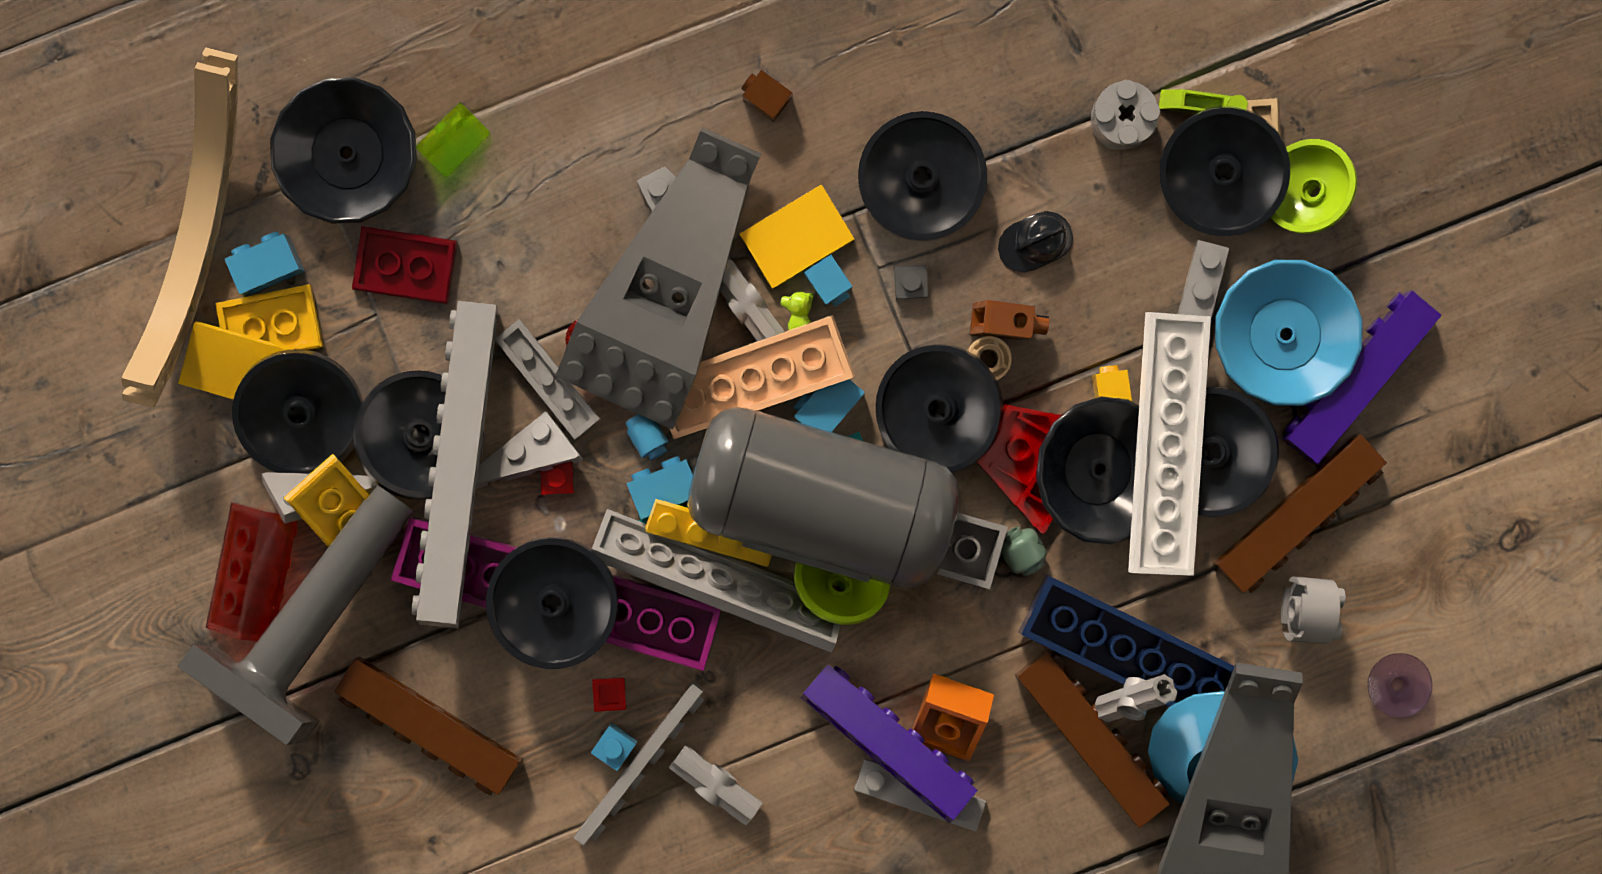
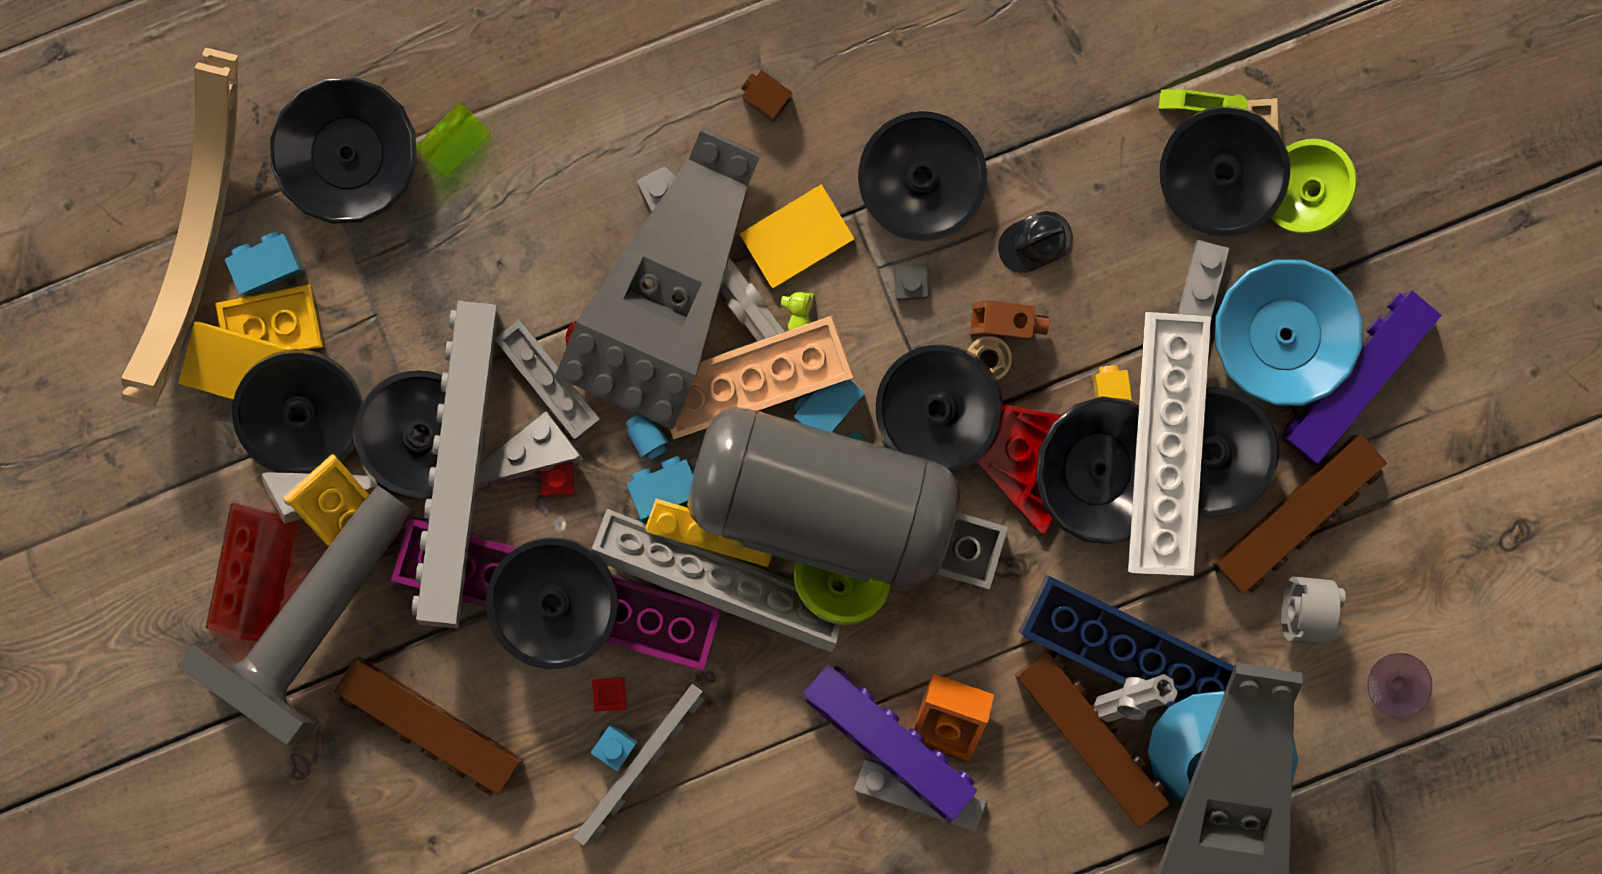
dark red tile [352,226,458,304] -> none
light grey piece [669,745,763,825] -> none
dark azure brick [804,255,853,307] -> none
sand green head [1000,526,1047,576] -> none
light grey brick [1091,80,1160,150] -> none

